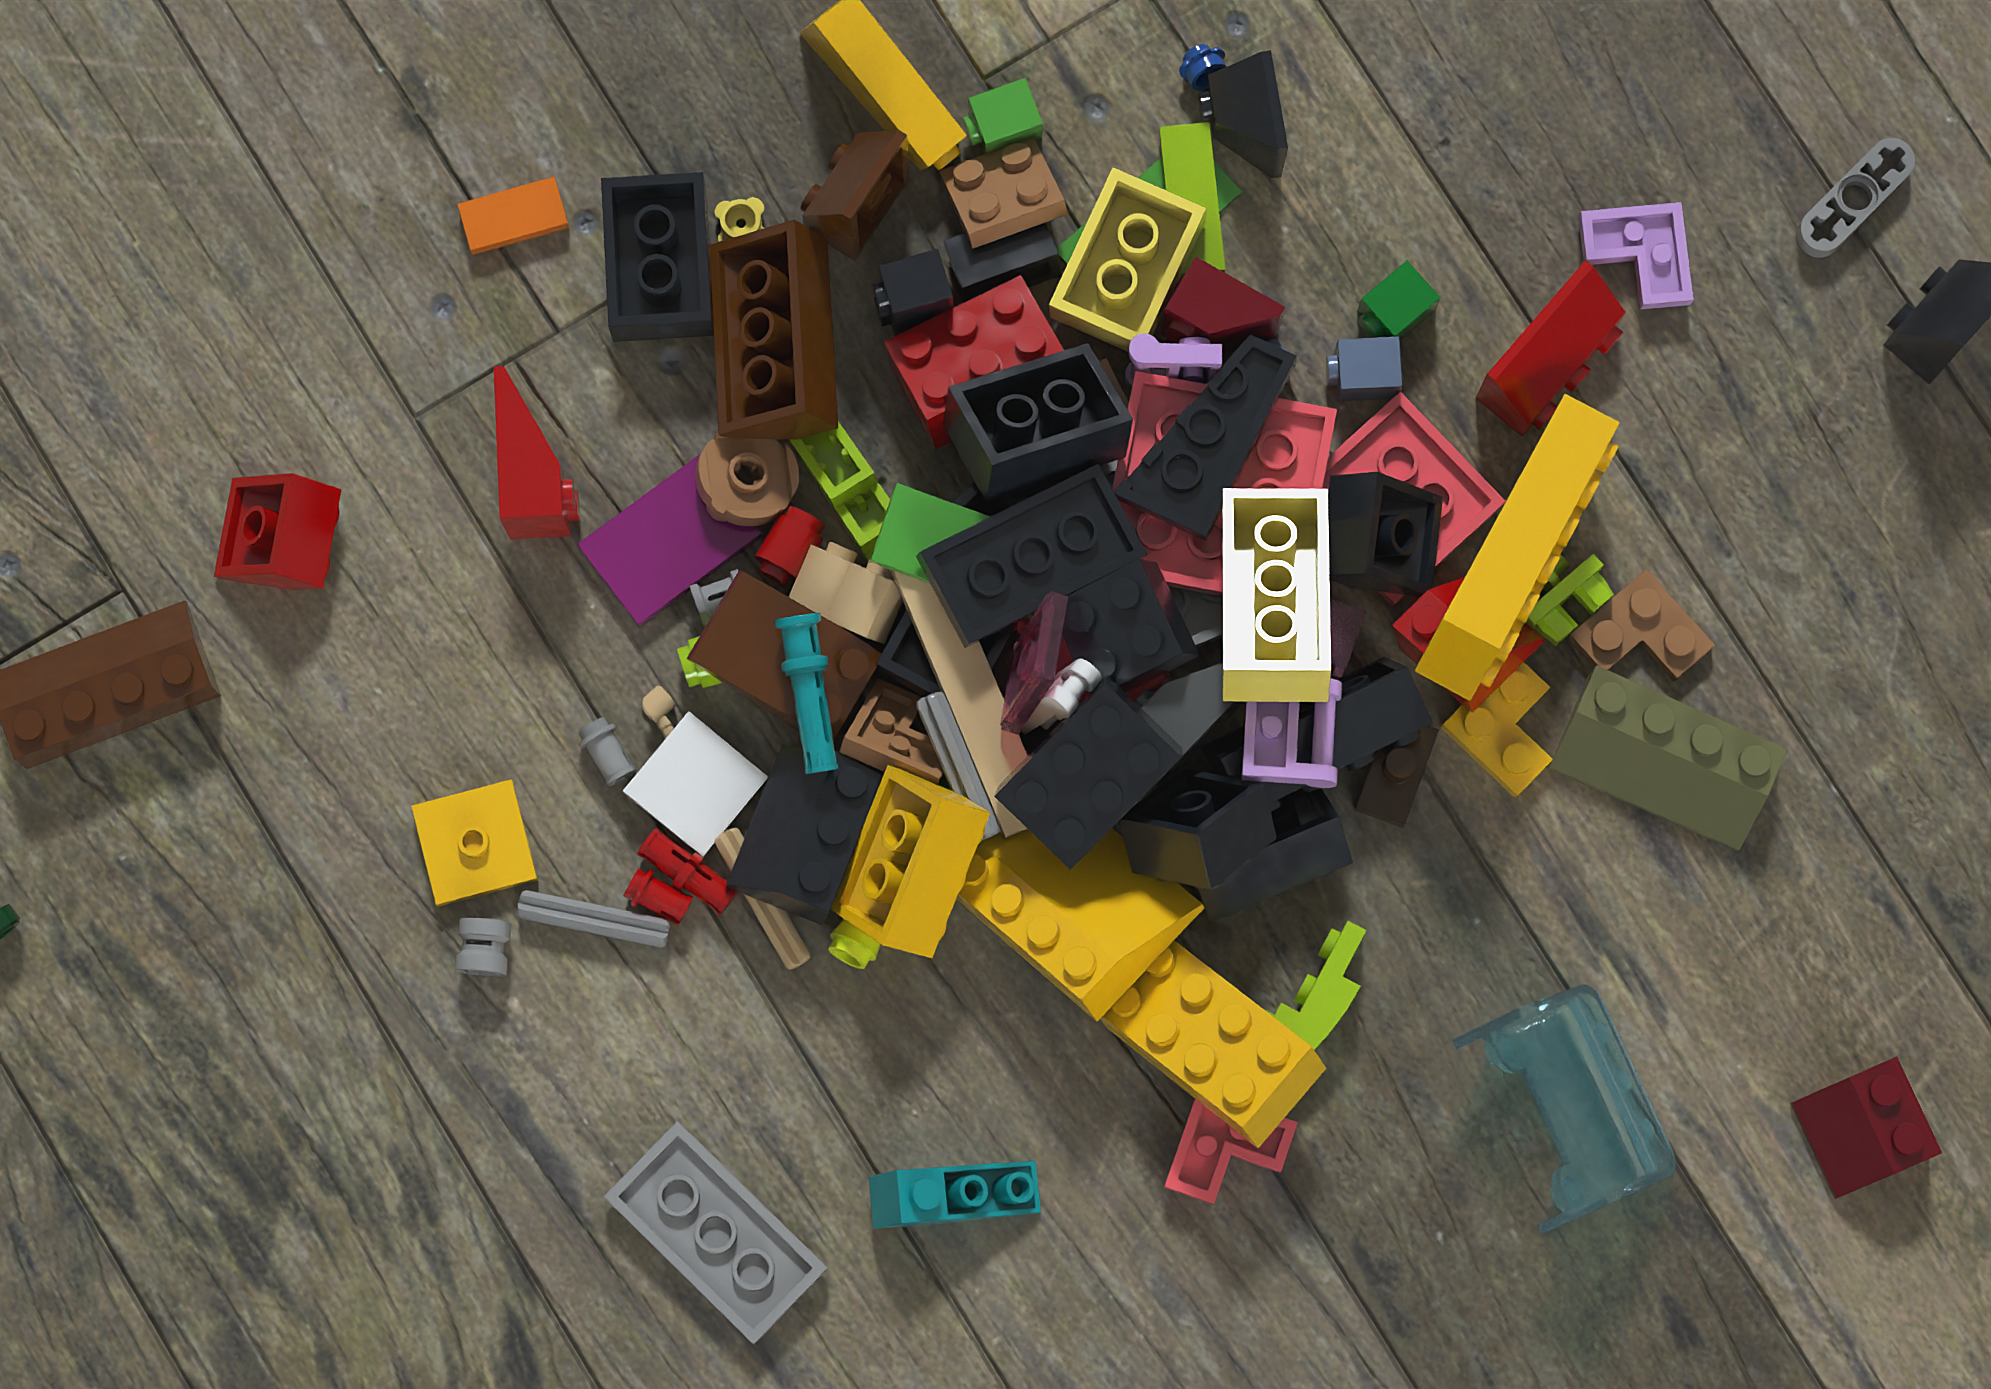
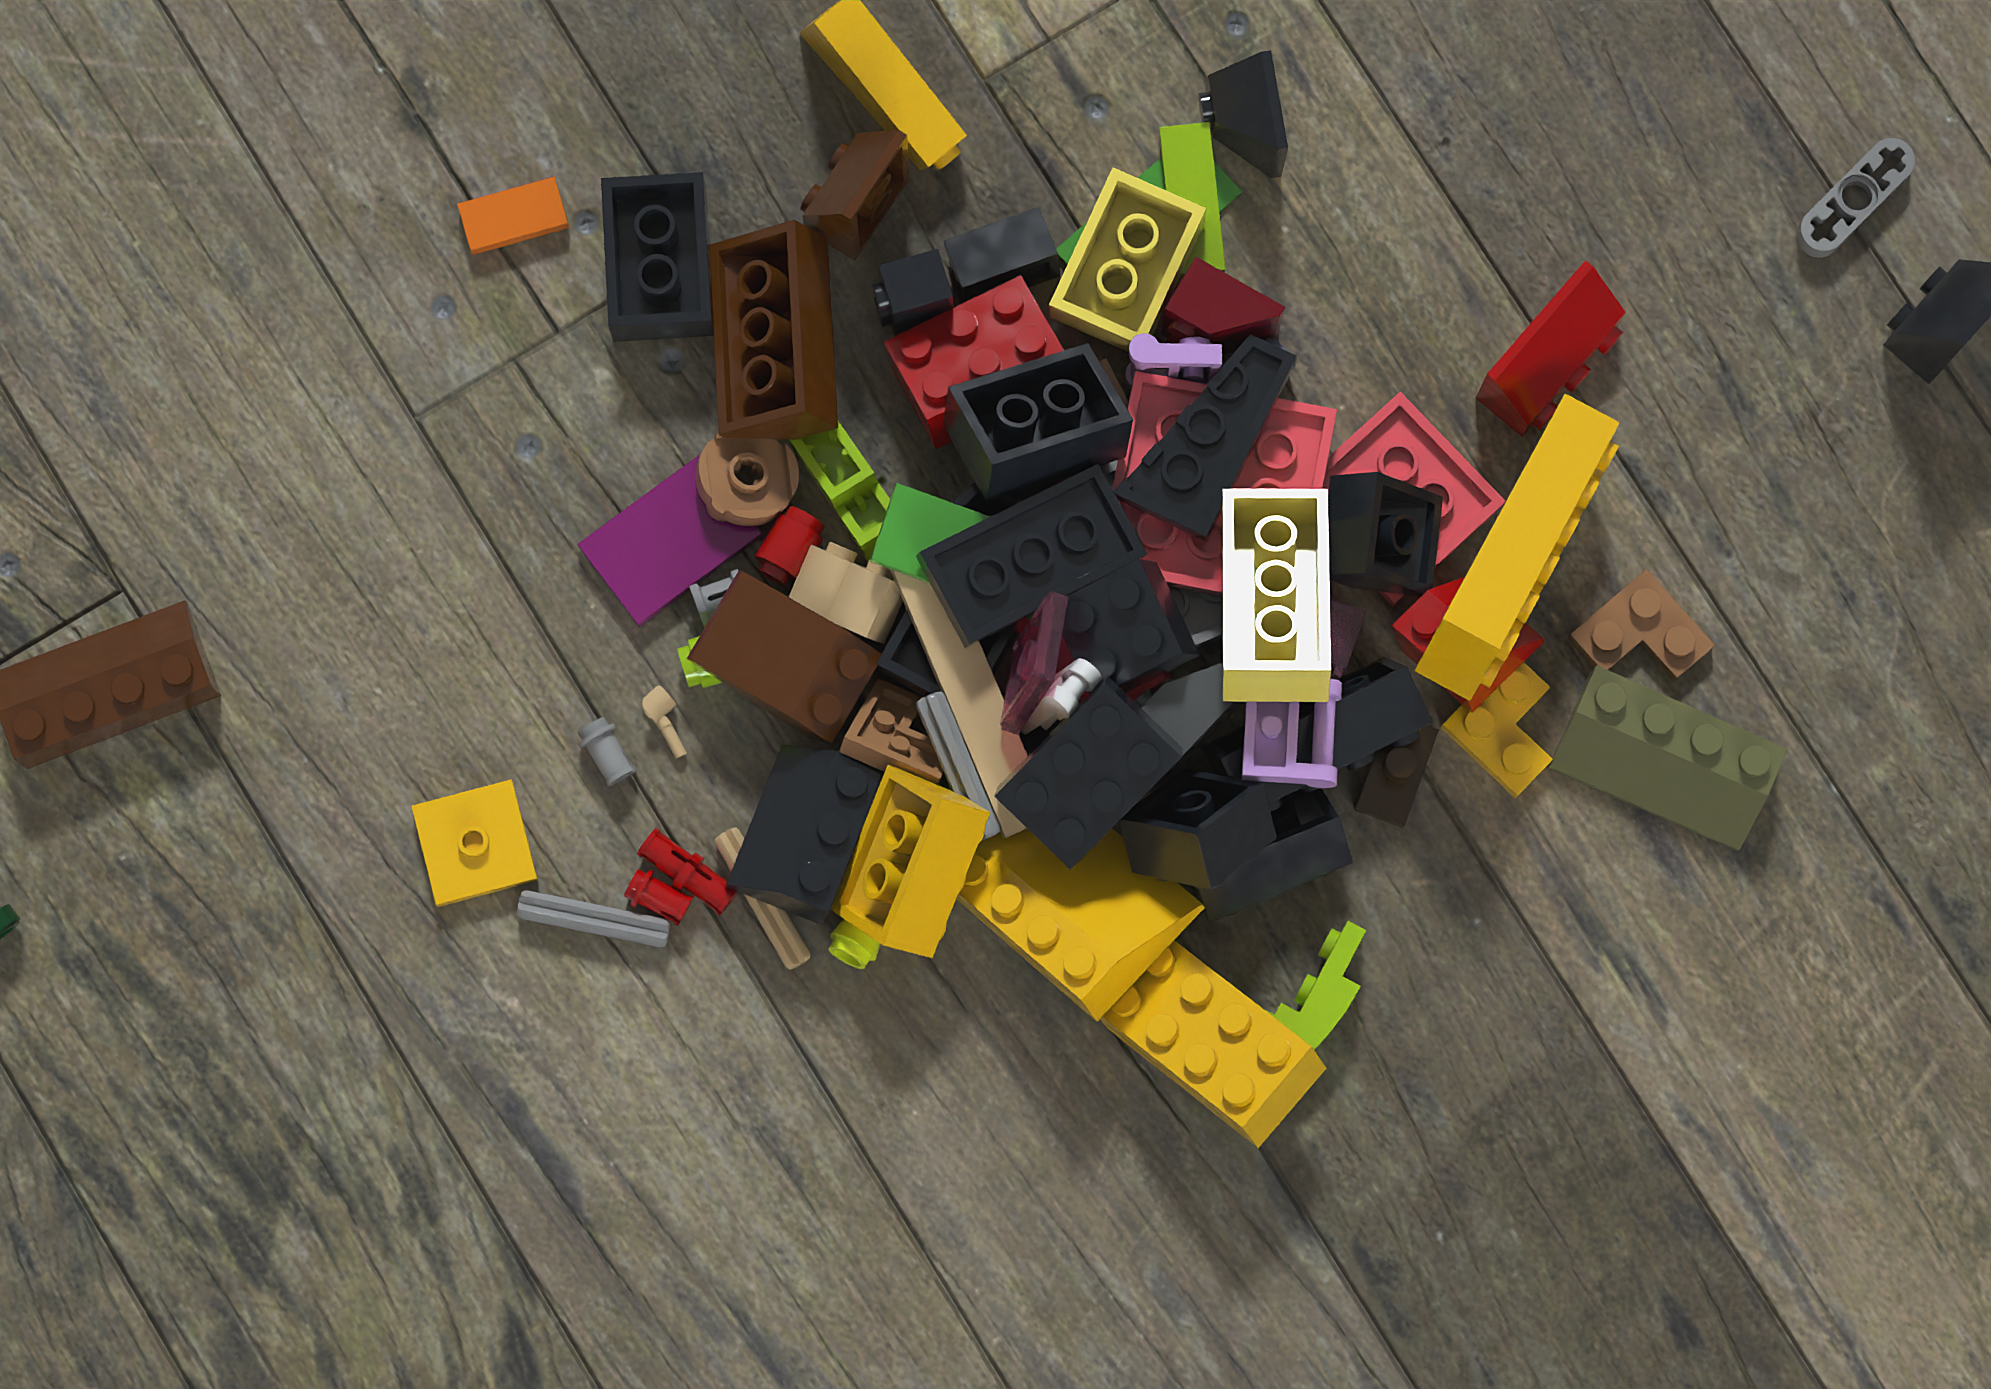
red slope [214,473,342,590] -> none
light grey wheel [455,918,512,977] -> none
red slope [493,366,580,540] -> none
light grey plate [604,1121,828,1345] -> none
white tile [622,711,768,857] -> none
light yellow plate [715,197,765,242] -> none
teal pin [774,613,839,774] -> none
teal slope [868,1161,1041,1229] -> none
medium nougat plate [939,137,1068,249] -> none
bright green brick [962,78,1043,154] -> none
coral plate [1164,1099,1298,1205] -> none
blue plate [1179,44,1227,90] -> none
sand blue brick [1326,336,1402,401] -> none
green brick [1357,260,1441,341] -> none
clear light blue windscreen [1452,984,1676,1234] -> none
lime hips [1525,554,1614,646] -> none
lavender plate [1578,202,1694,310] -> none
dark red slope [1791,1056,1942,1199] -> none

